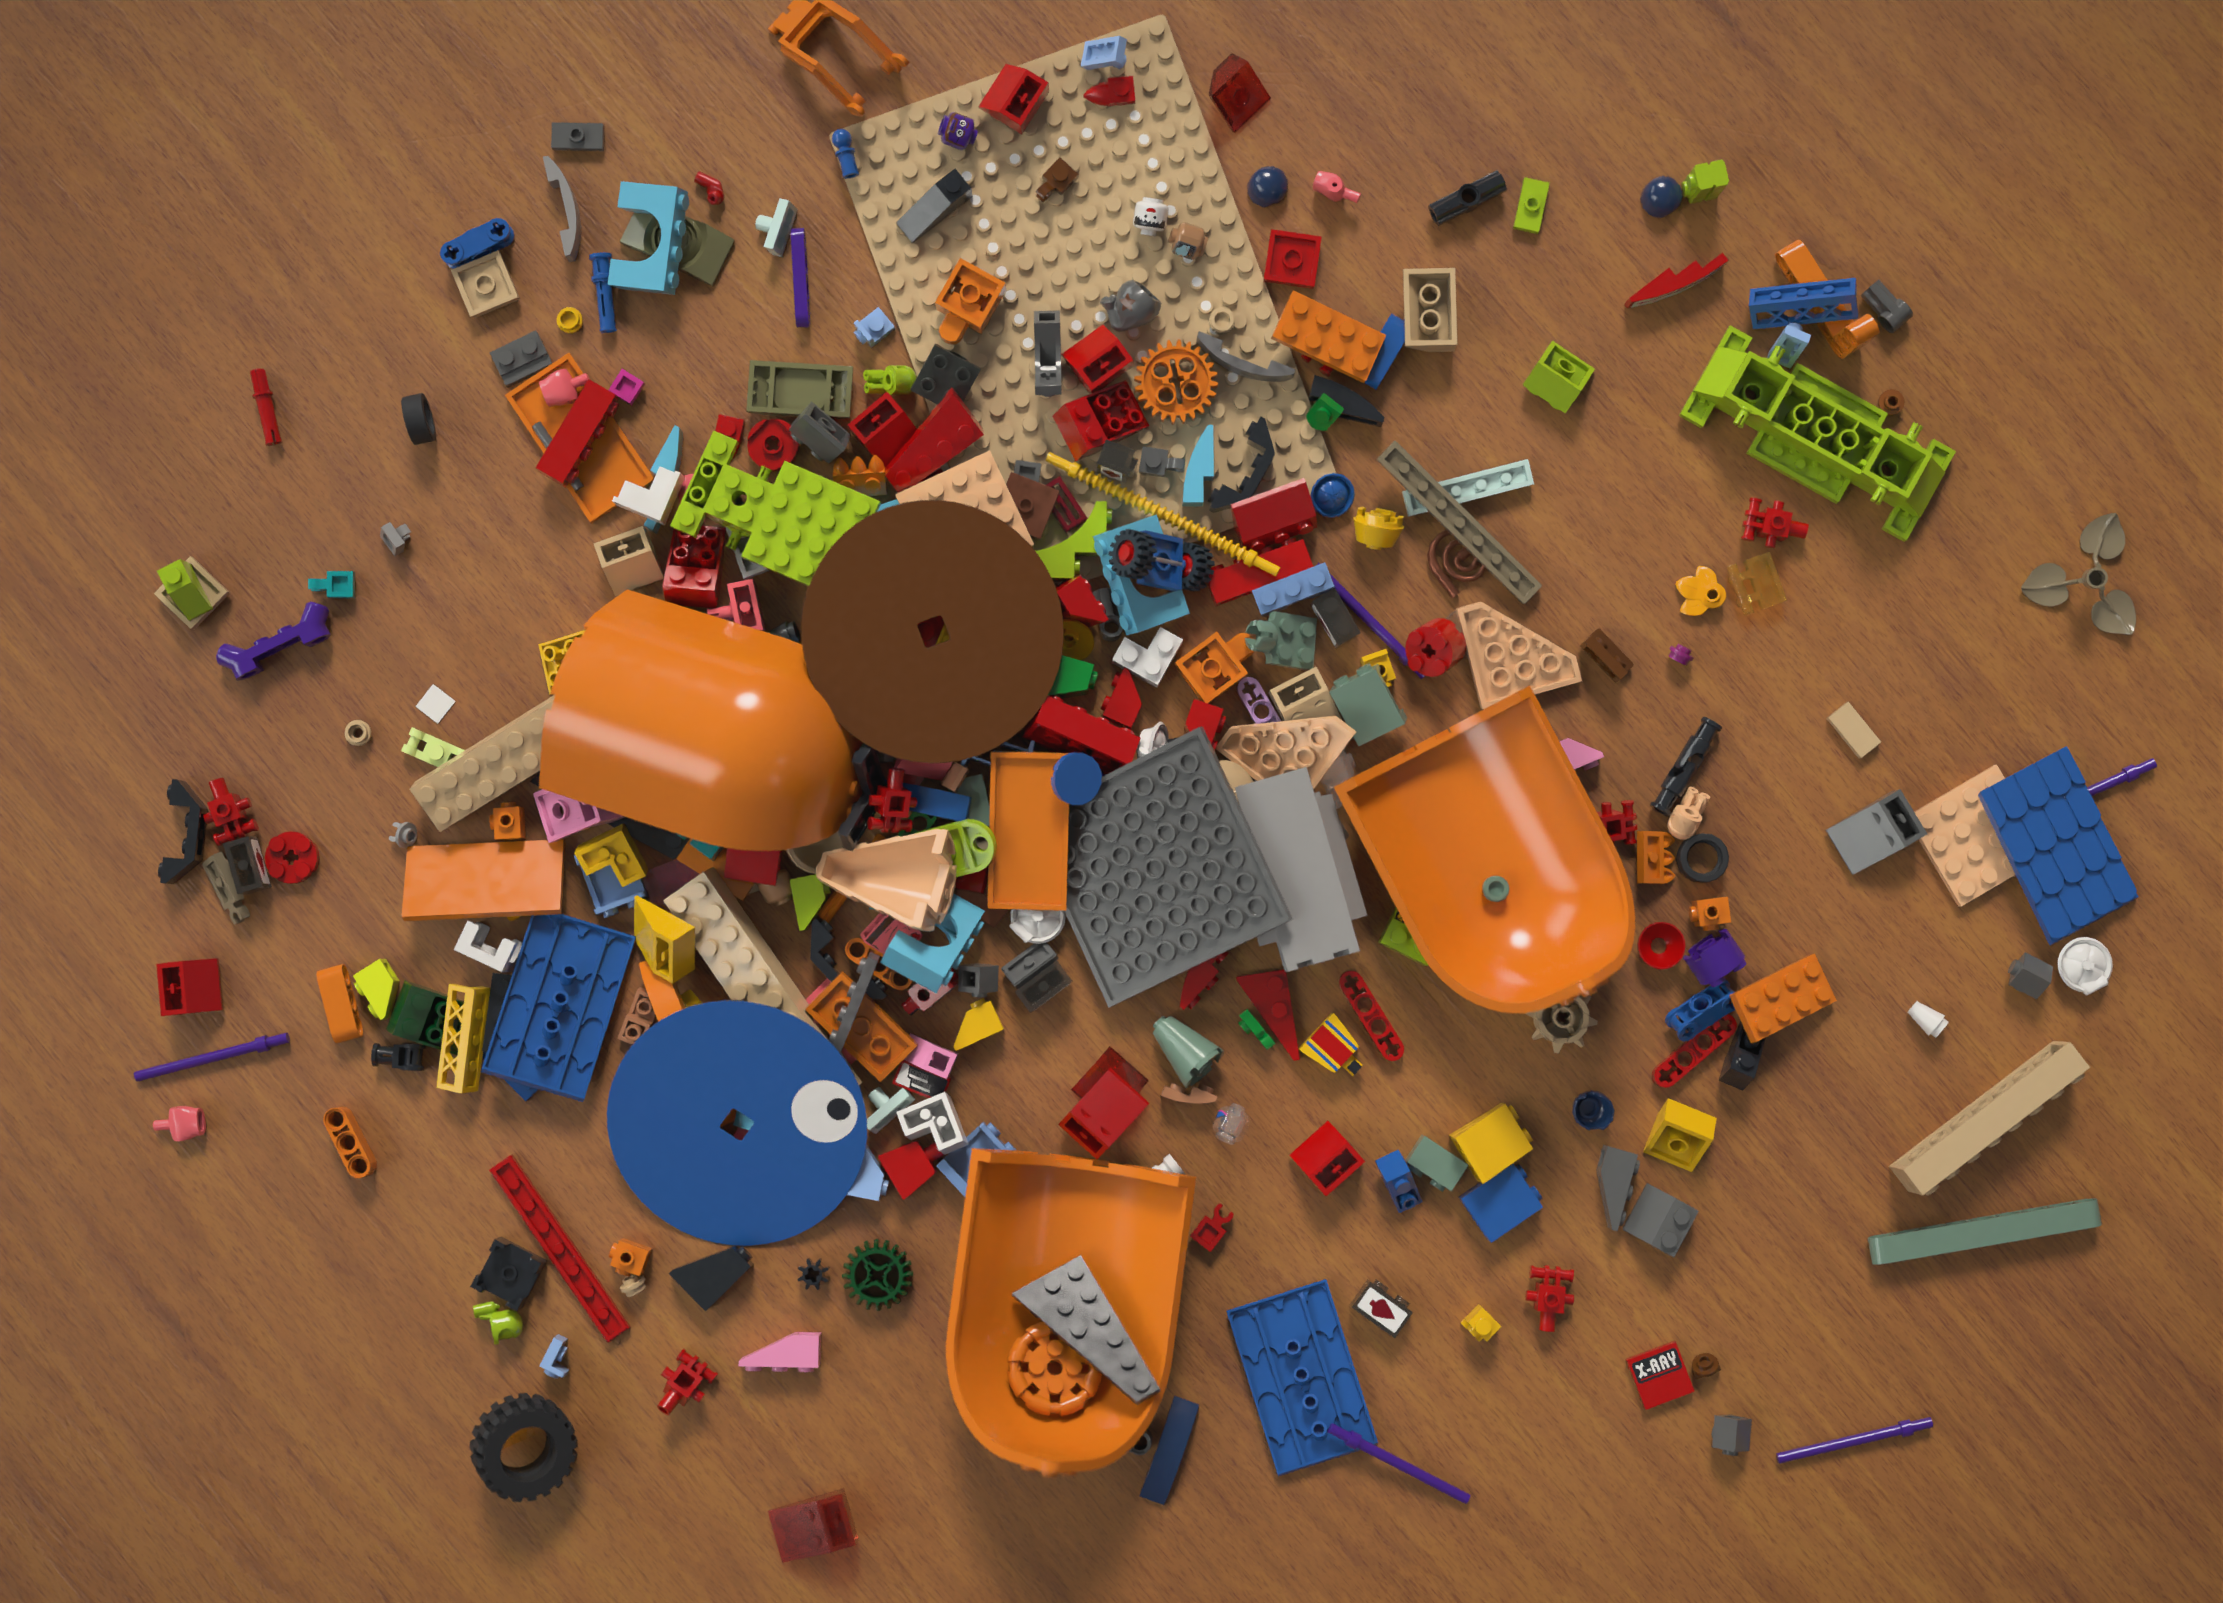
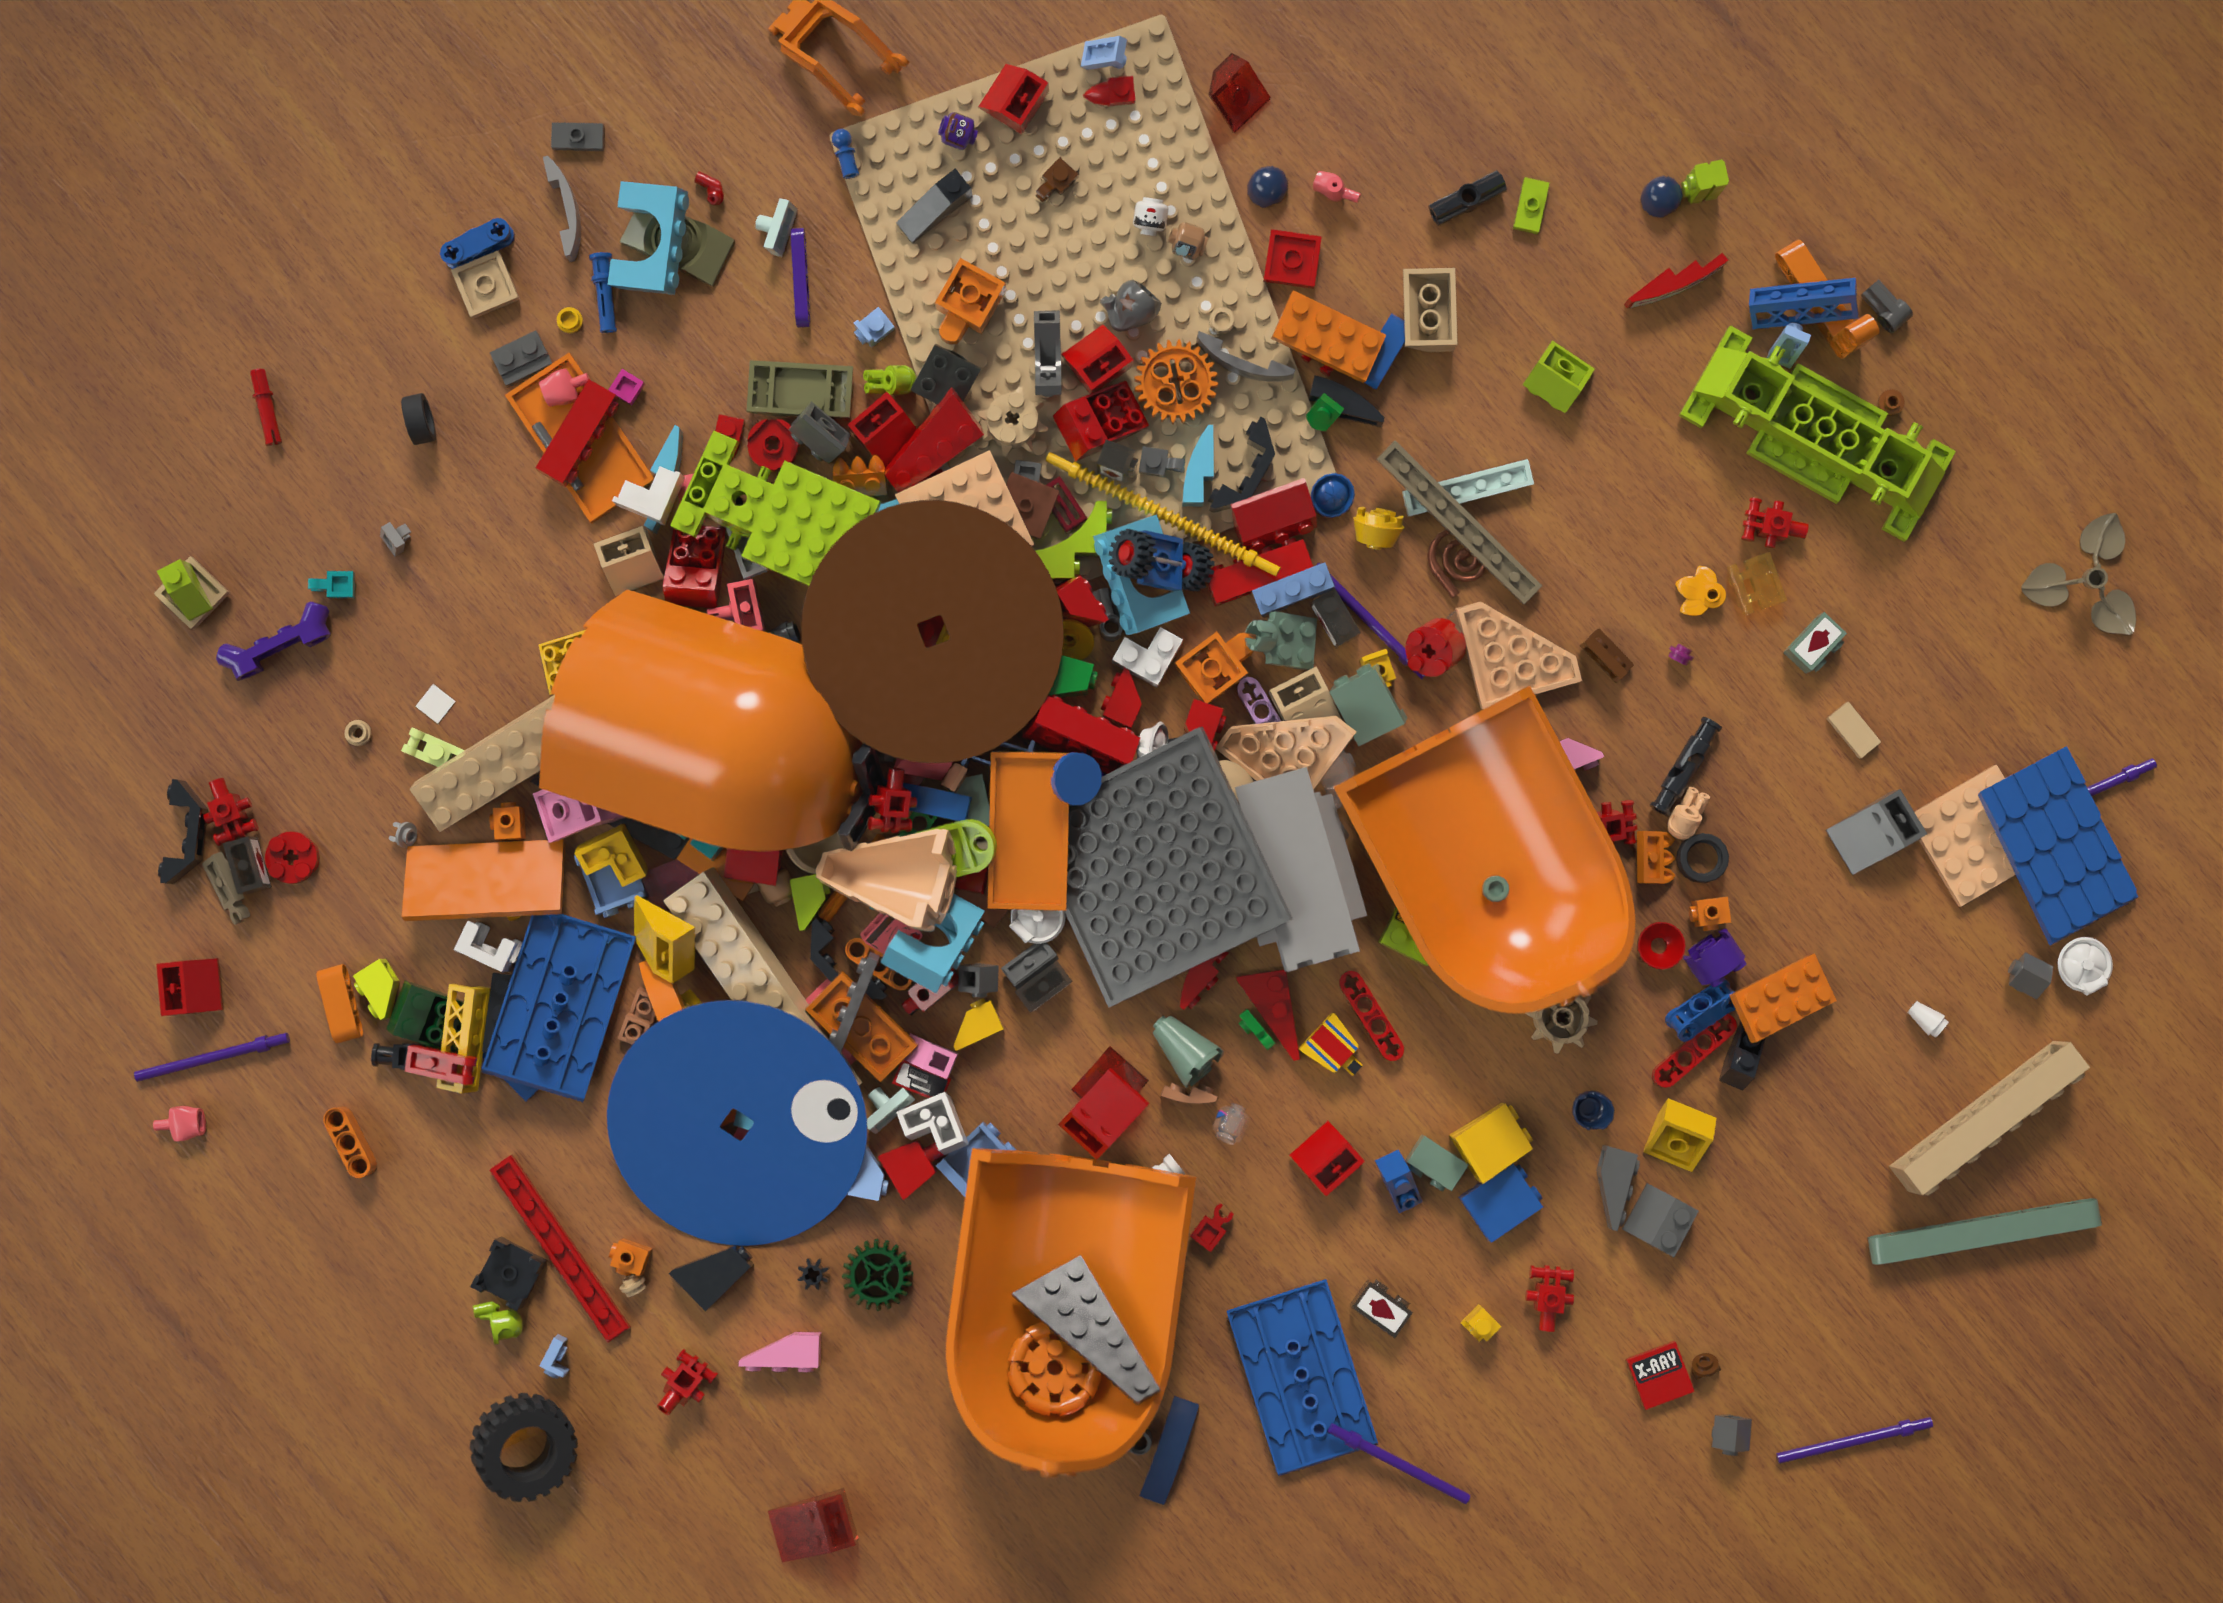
none -> plate [405,1045,477,1085]
none -> tan brick [978,387,1048,456]
none -> brick [1783,612,1847,674]

